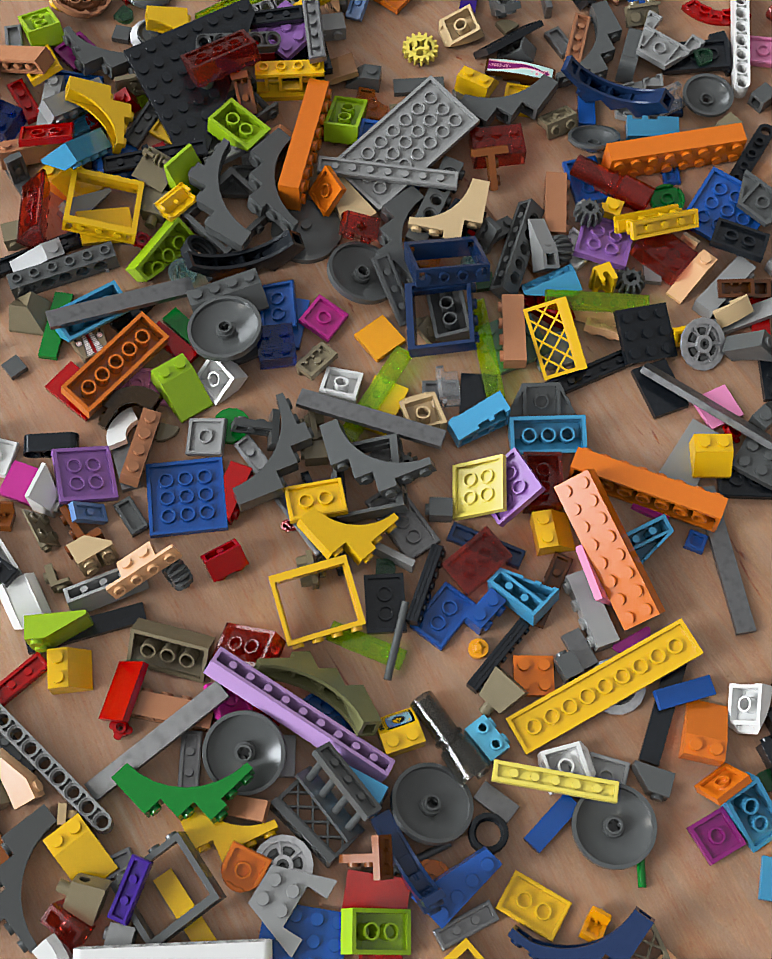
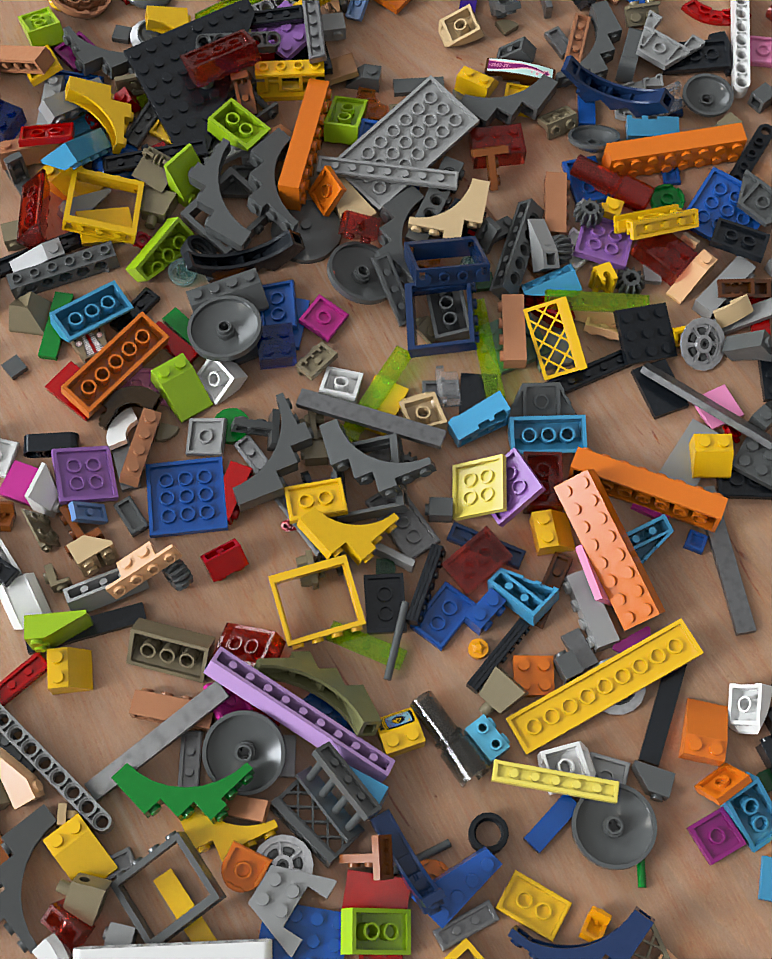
flat silver tile [4,24,24,46] -> none
red tile [6,78,39,125] -> none
flat silver tile [45,276,194,330] -> none
red tile [98,661,149,723] -> none
dark purple tile [107,854,154,926] -> none
red plate [109,722,133,740] -> none
clear green tile [113,5,134,24] -> none
yellow hinge [154,182,197,222] -> none
light orange tile [354,315,406,363] -> none
dark grey dish [390,763,474,846] -> none
light yellow gear [402,32,439,66] -> none
black tile [473,20,544,59] -> none
flat silver tile [473,781,519,824] -> none
blue tile [652,675,716,711] -> none
clear green tile [693,48,713,67] -> none

